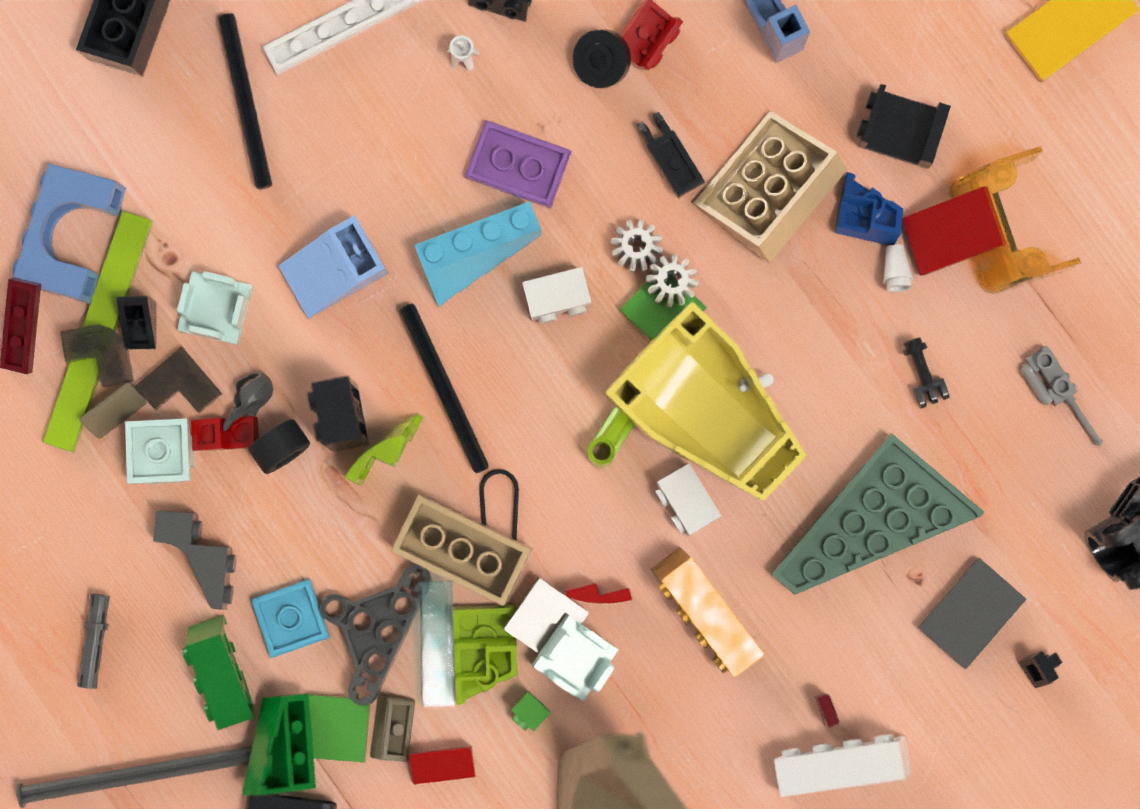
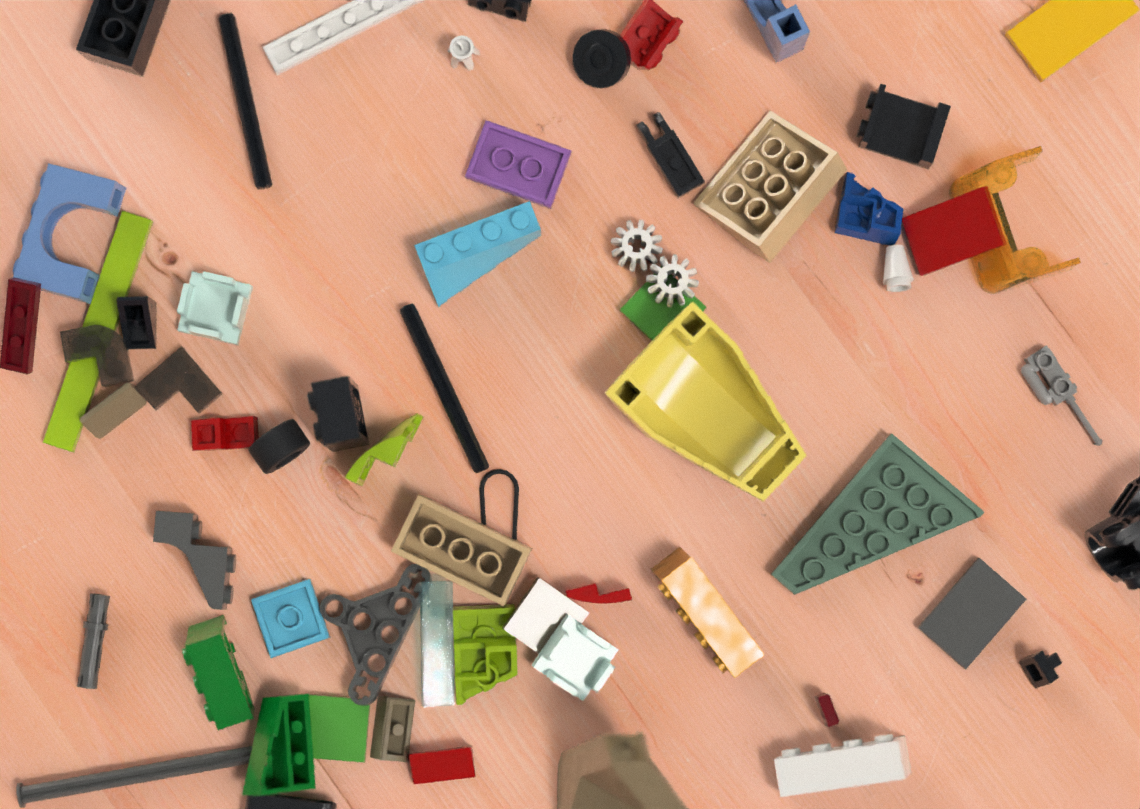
light aqua panel [125,418,195,485] -> none
dark grey piece [223,371,274,432] -> none
light blue slope [278,215,388,319] -> none
bright green plate [511,691,551,731] -> none
white brick [522,267,591,324] -> none
lime piece [587,406,635,468] -> none
white brick [655,463,721,536] -> none
white piece [738,373,774,392] -> none
black hinge [903,337,950,409] -> none

